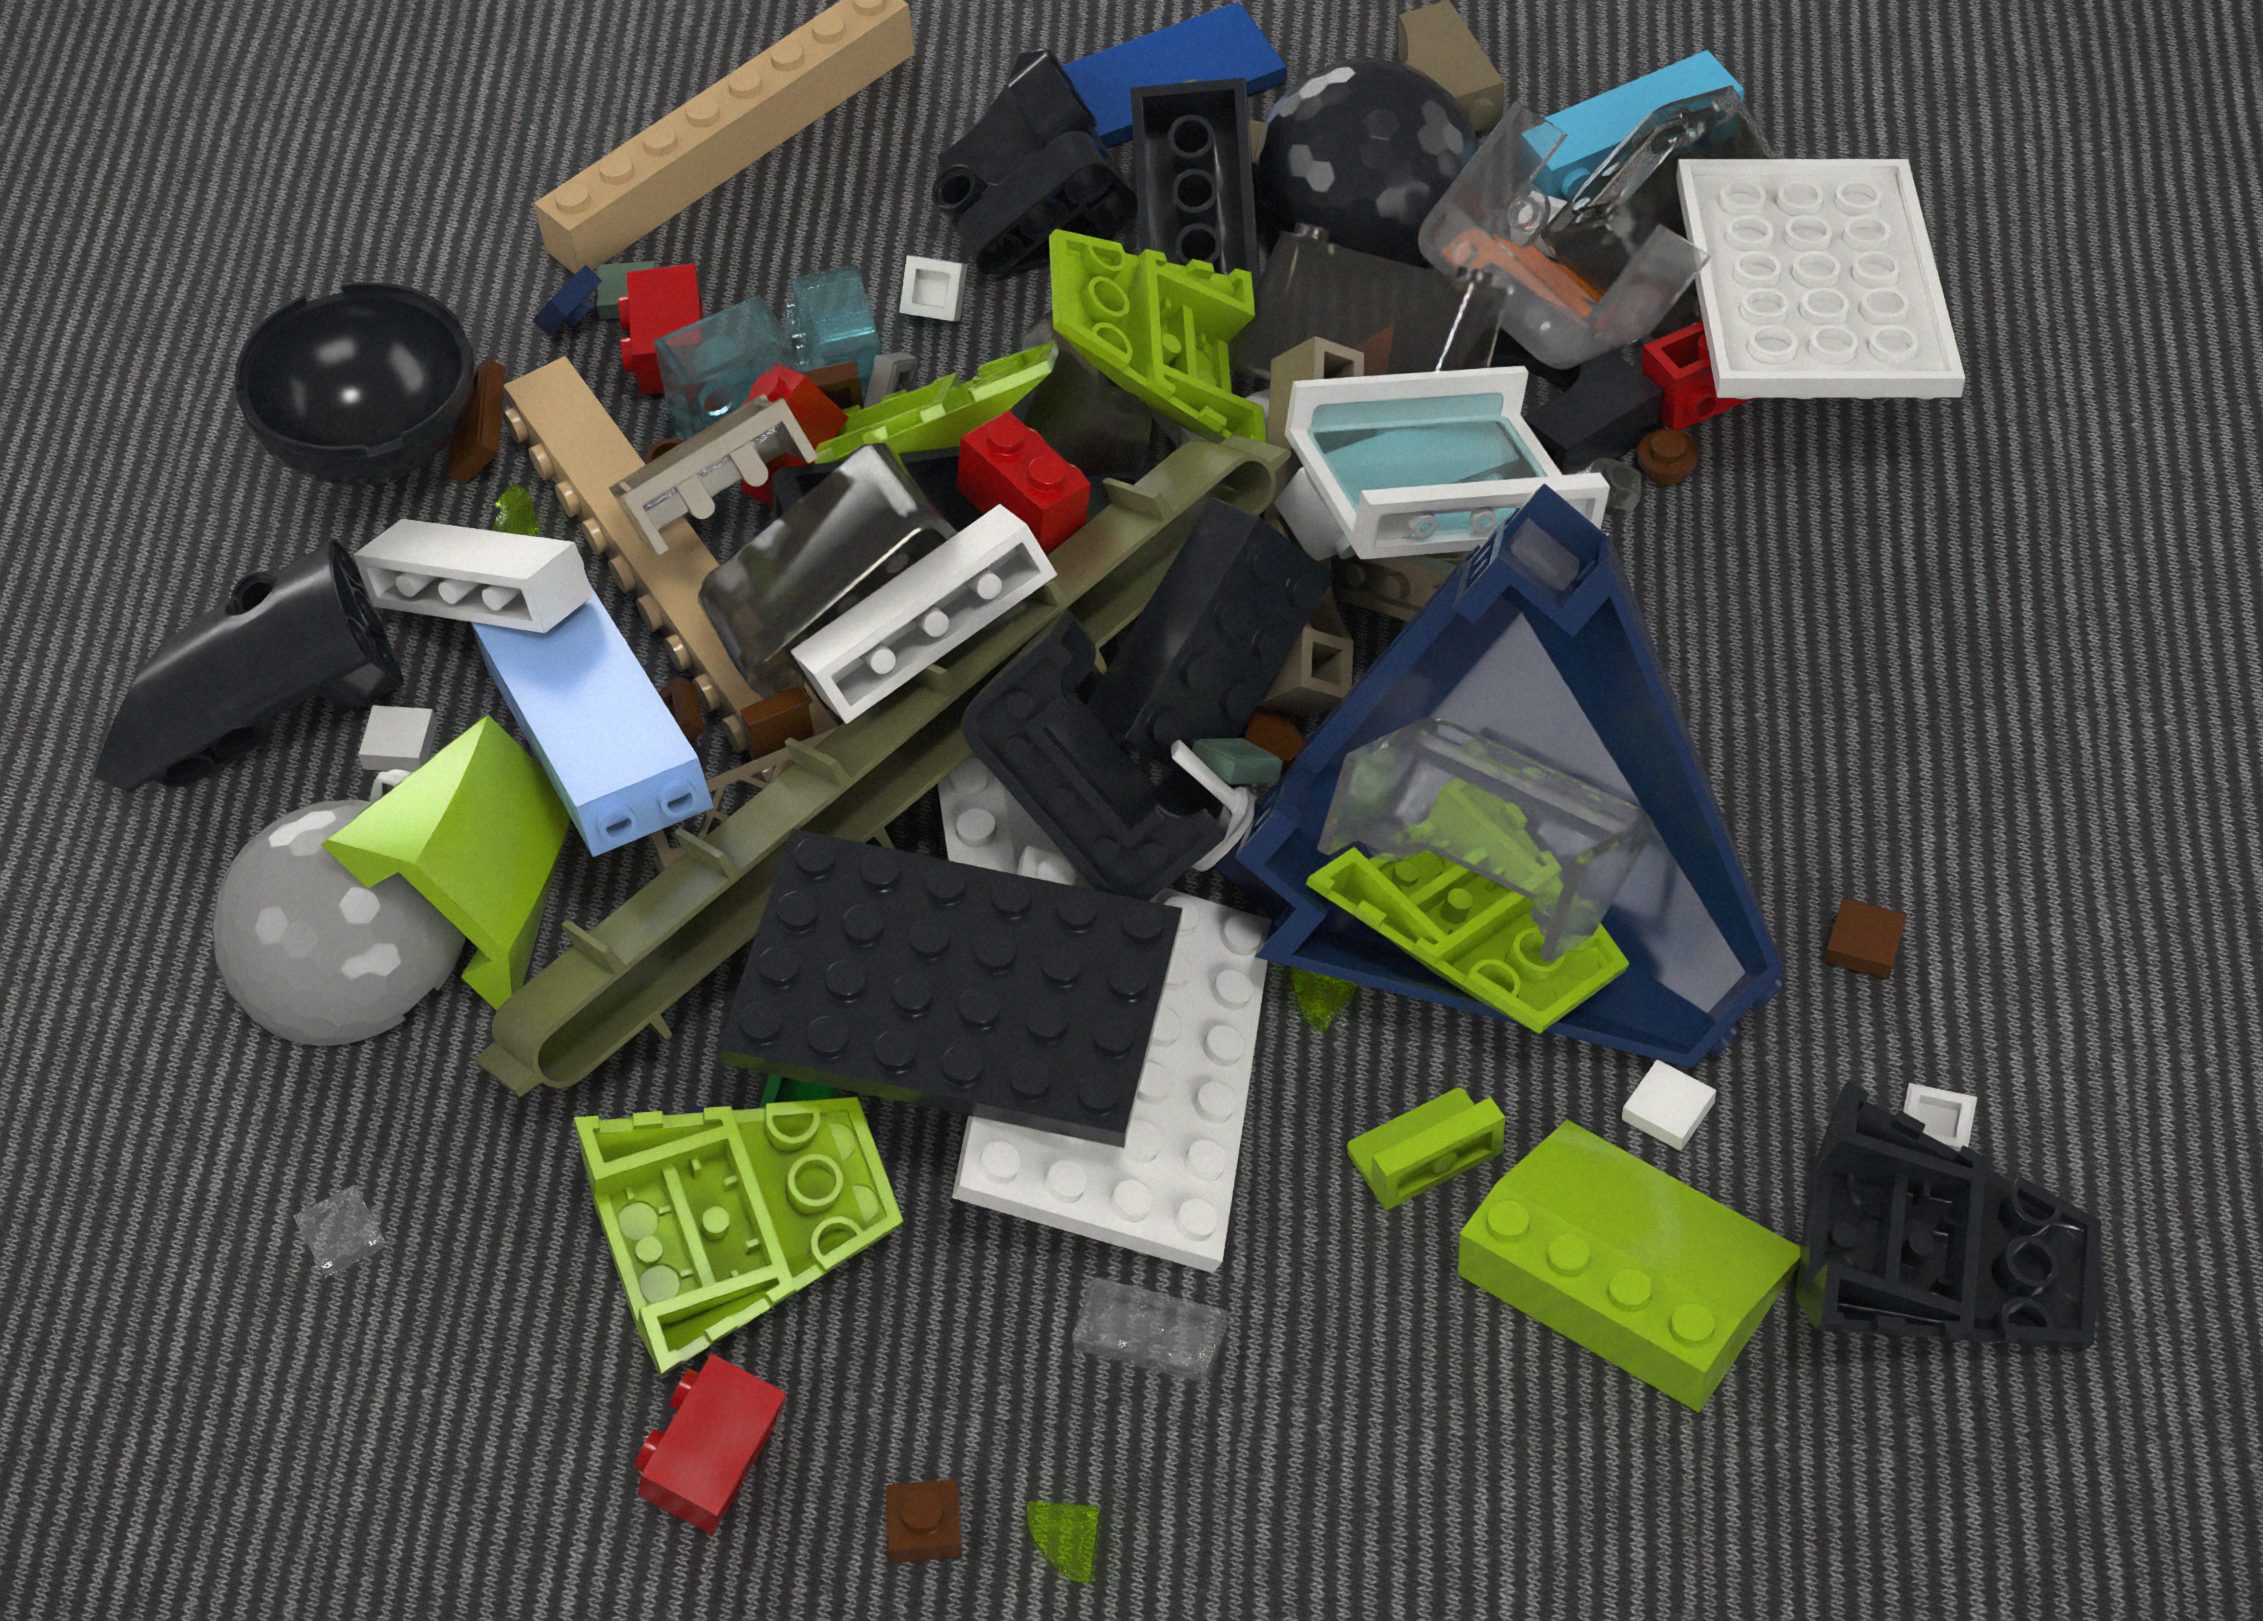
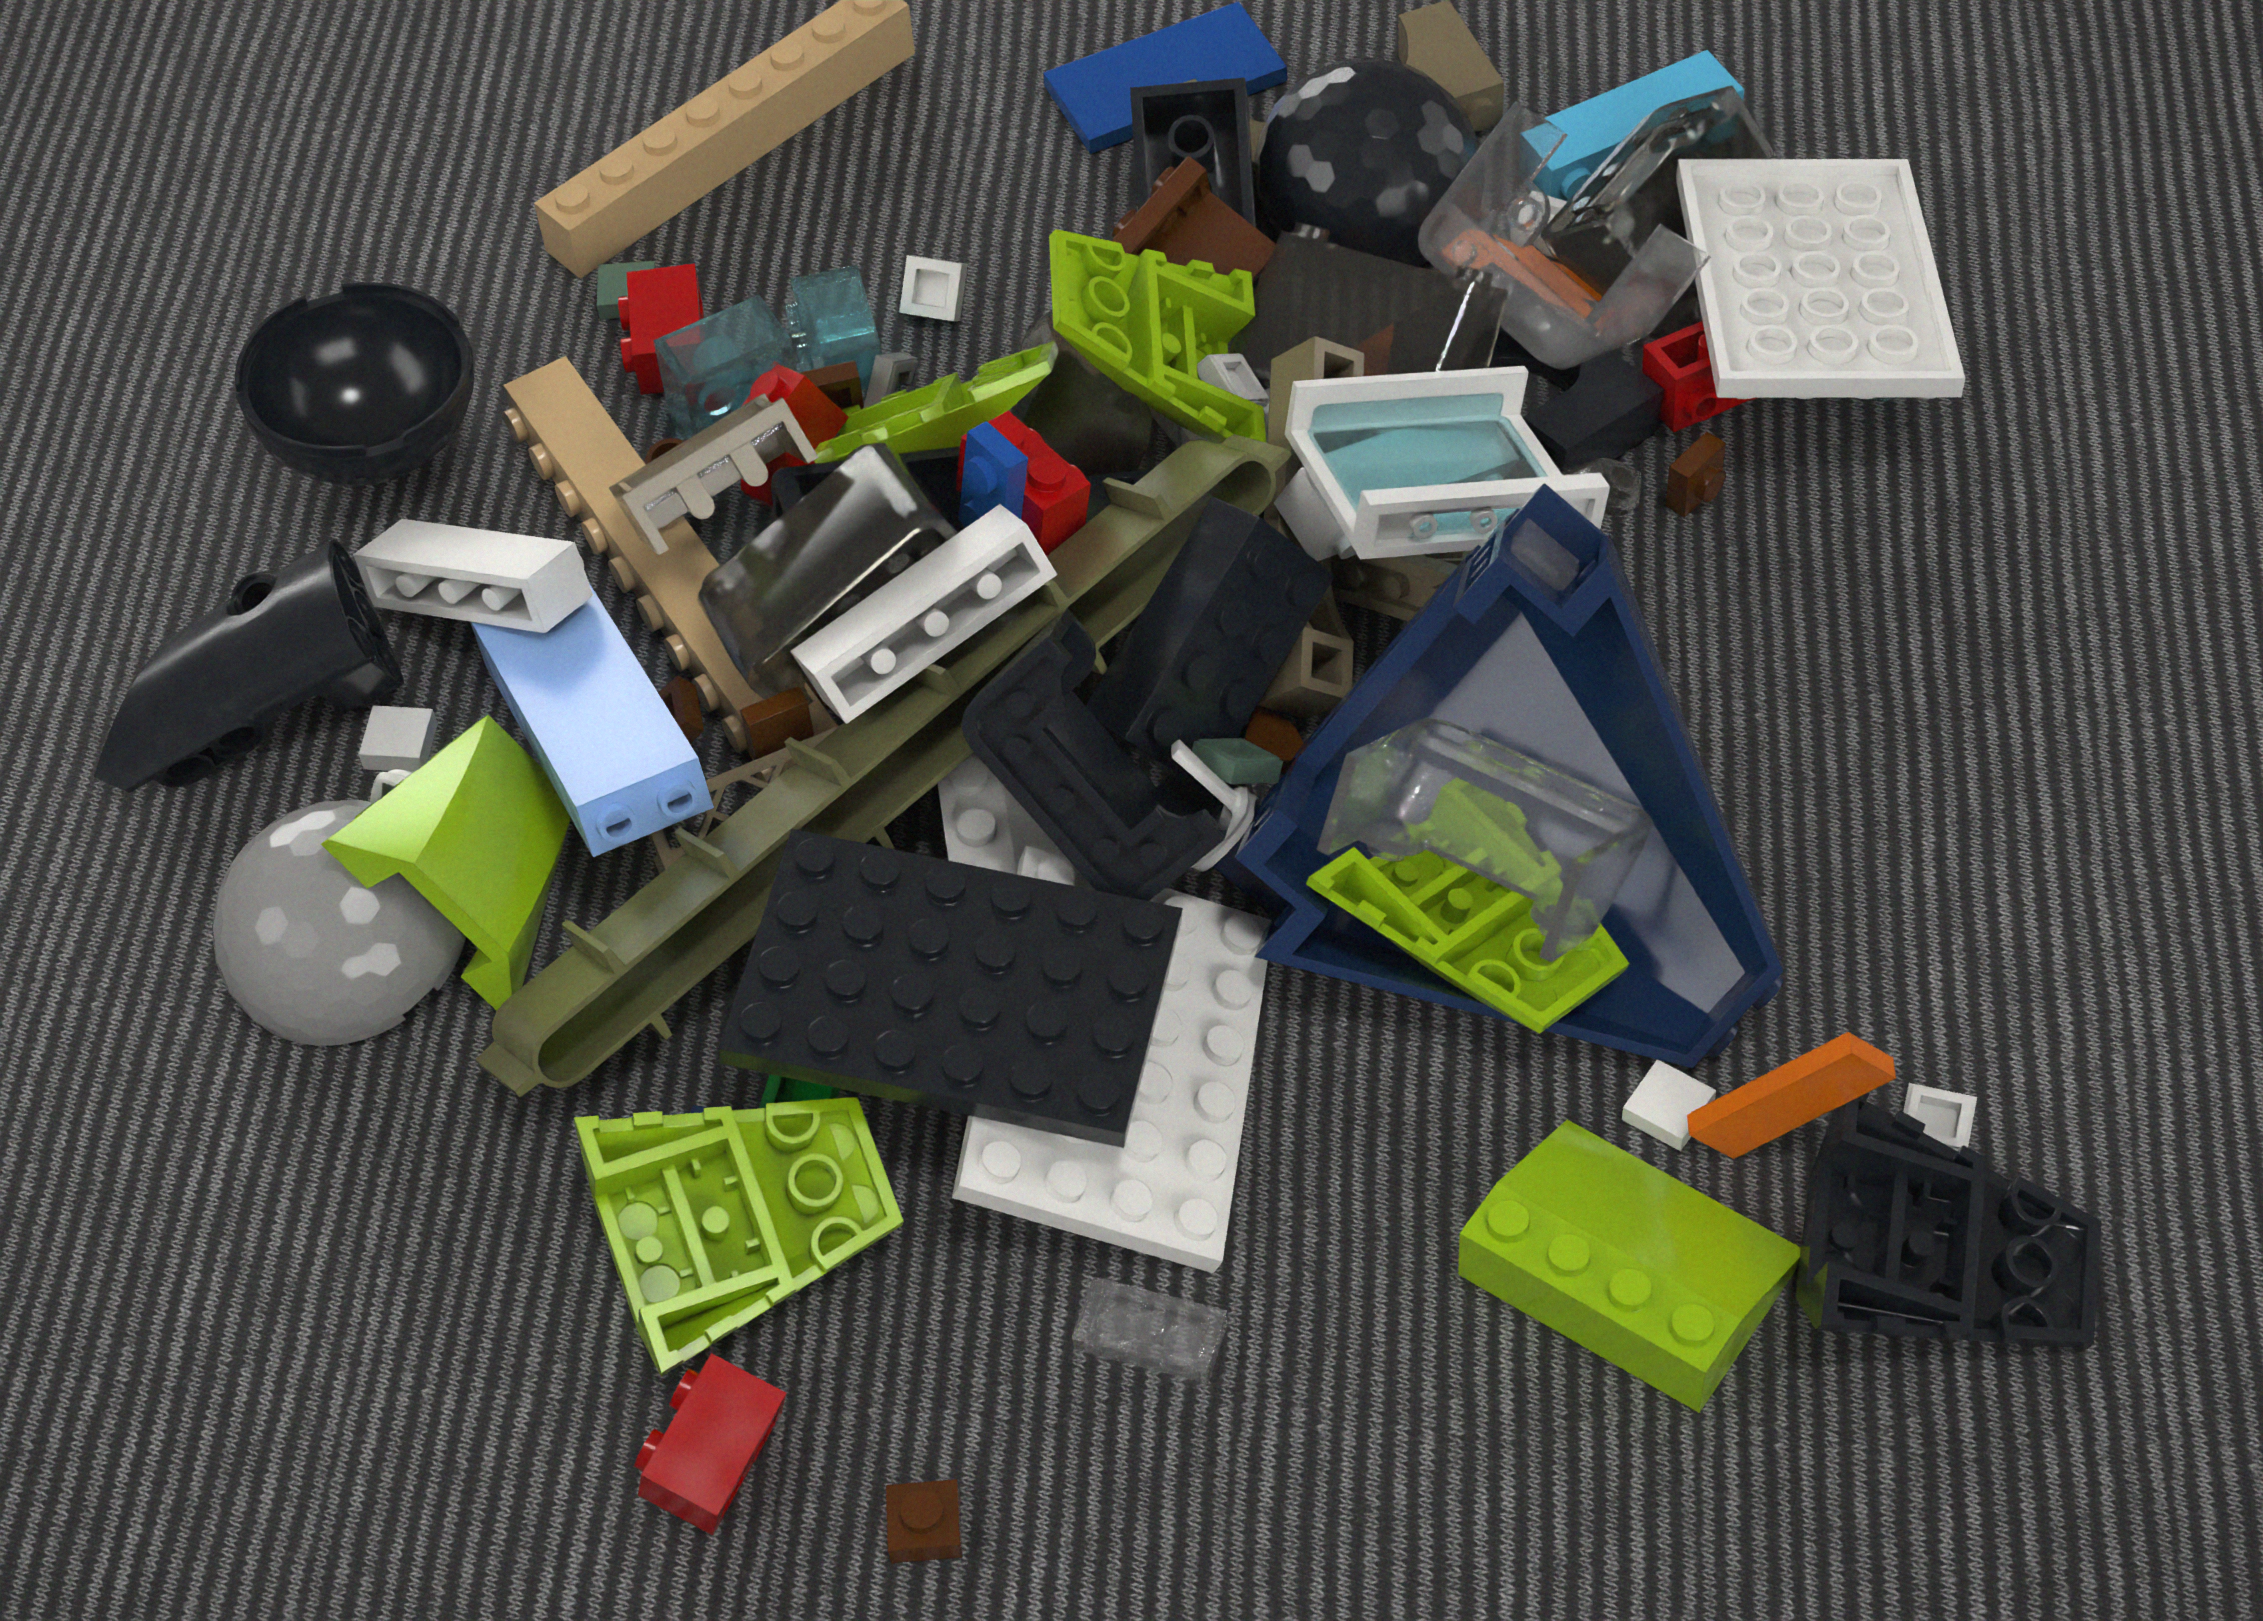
clear tile [293,1185,387,1278] -> none
reddish brown tile [448,358,505,484] -> none
clear neon green tile [491,482,540,536] -> none
dark blue plate [533,265,602,336] -> none
black panel [931,49,1138,274] -> none
clear neon green tile [1027,1501,1100,1584] -> none
clear neon green tile [1292,967,1358,1033] -> none
lime panel [1347,1088,1505,1211] -> none
reddish brown plate [1638,429,1698,485] -> none
reddish brown tile [1824,898,1907,979] -> none
none -> blue plate [958,421,1028,528]
none -> reddish brown bracket [1111,155,1276,284]
none -> white tile [1197,353,1269,408]
none -> reddish brown plate [1665,431,1726,518]
none -> orange tile [1687,1032,1896,1159]

